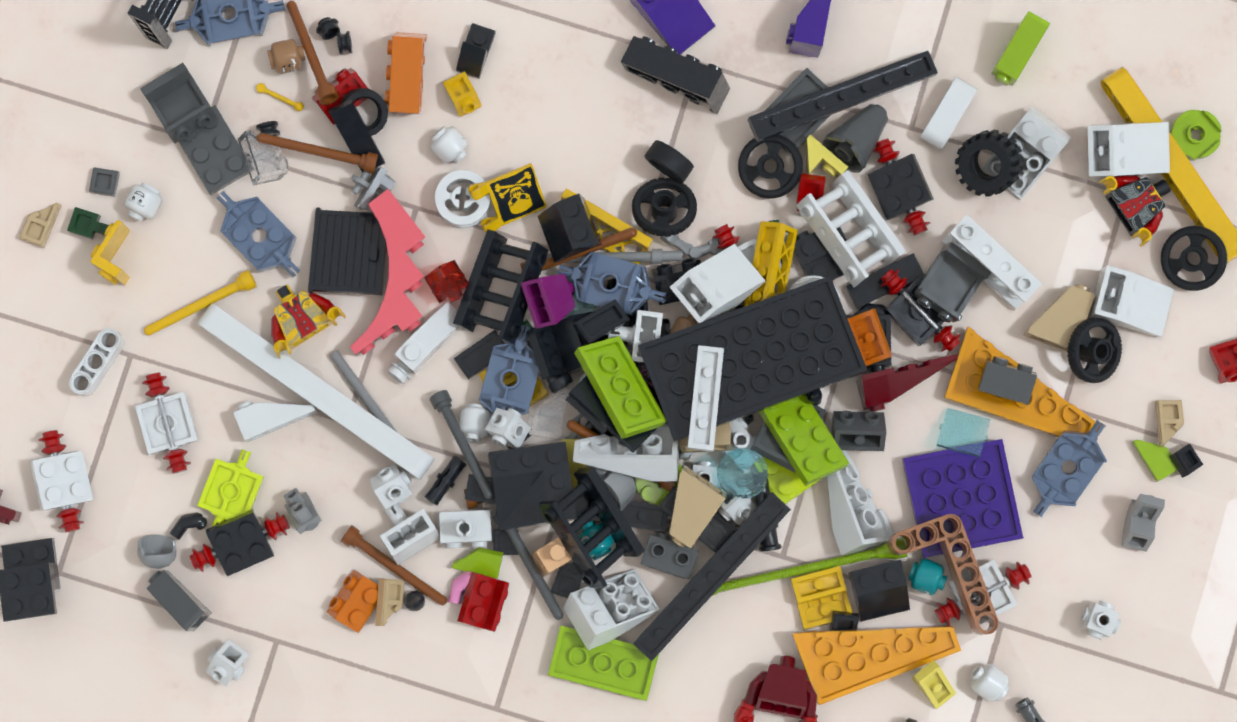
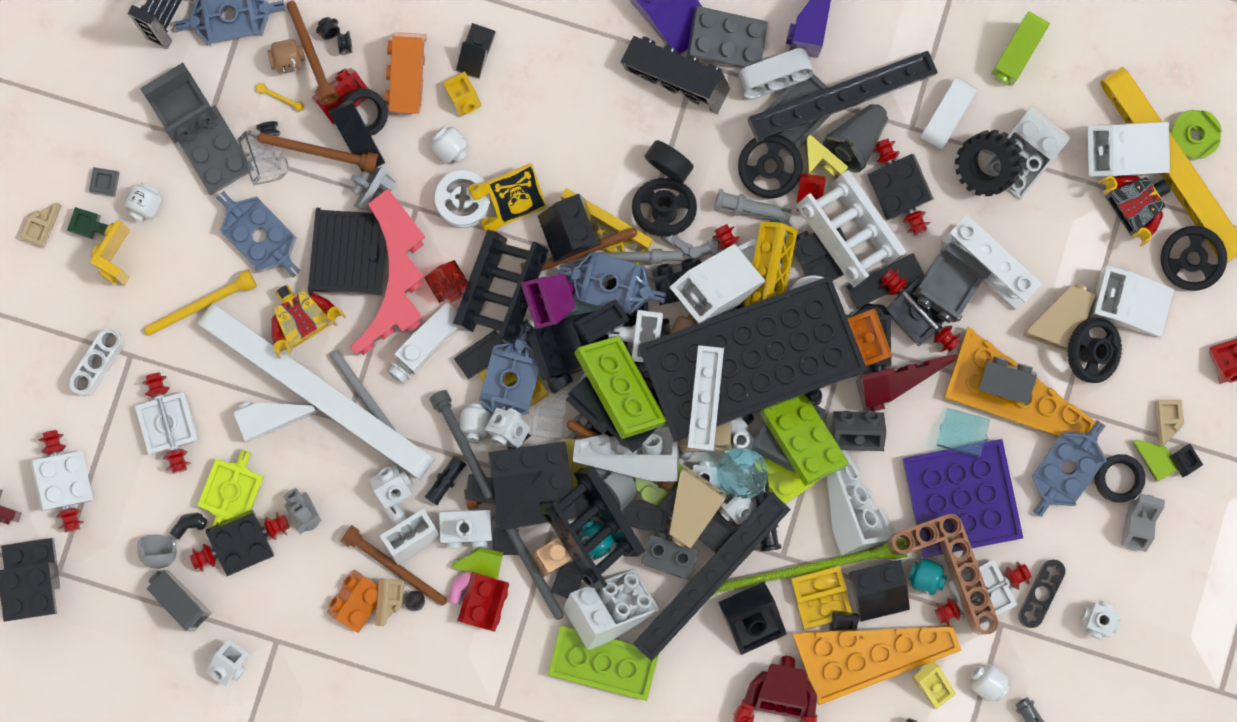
none -> dark grey plate [687,6,768,68]
none -> light grey pin [714,188,792,225]
none -> black slope [718,582,787,655]
none -> white beam [738,48,813,99]
none -> black beam [1018,559,1066,628]
none -> black tyre [1095,454,1146,503]

